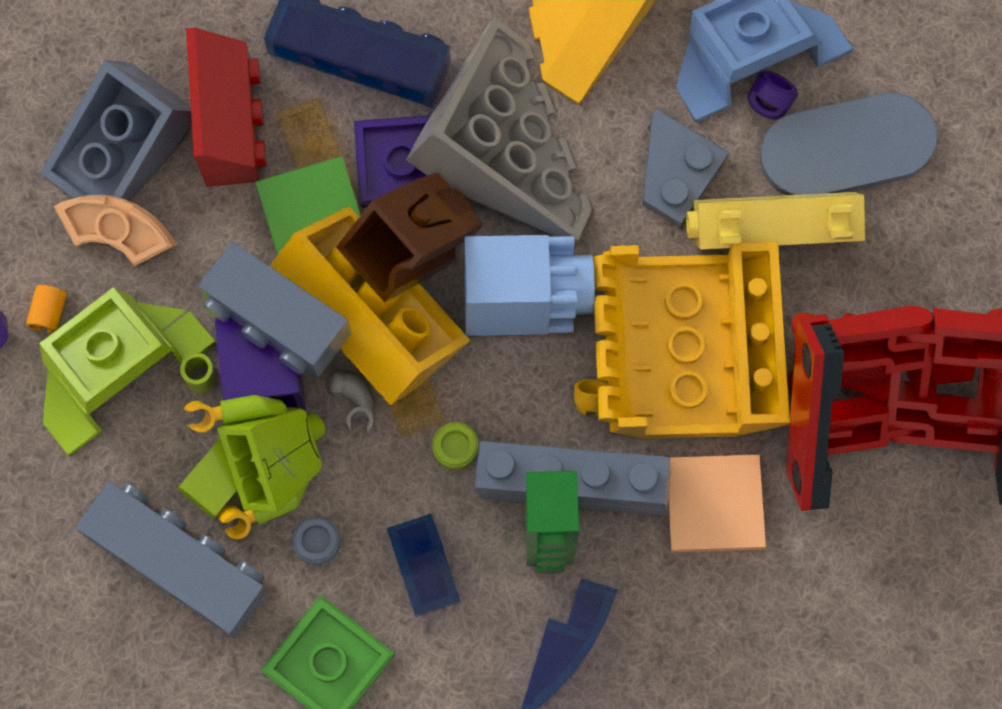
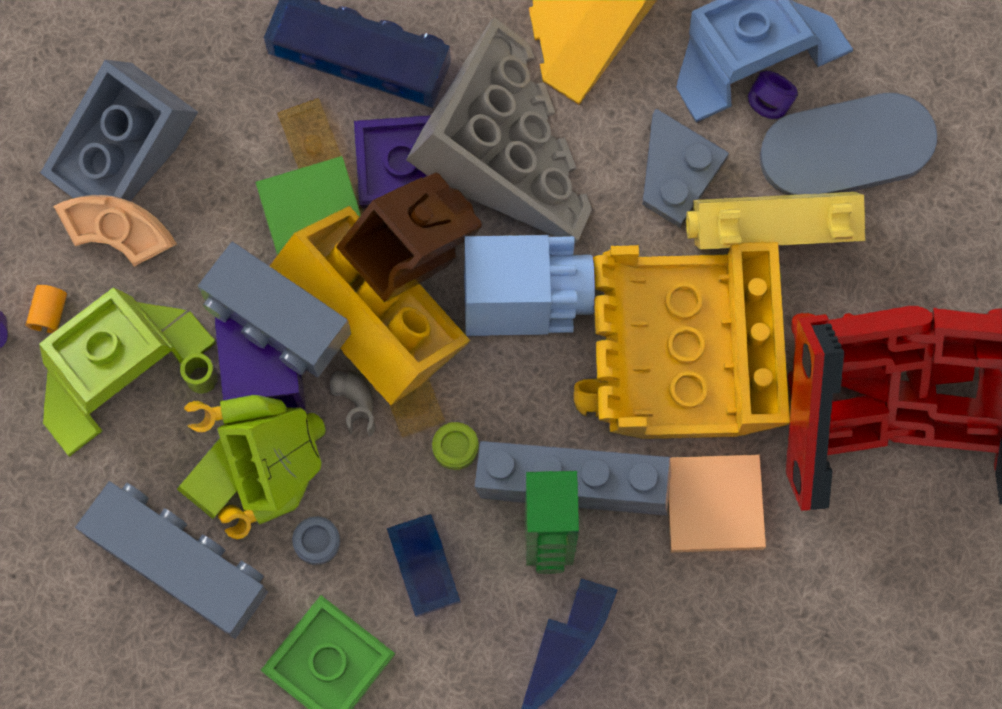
red slope [186,27,267,187] -> none

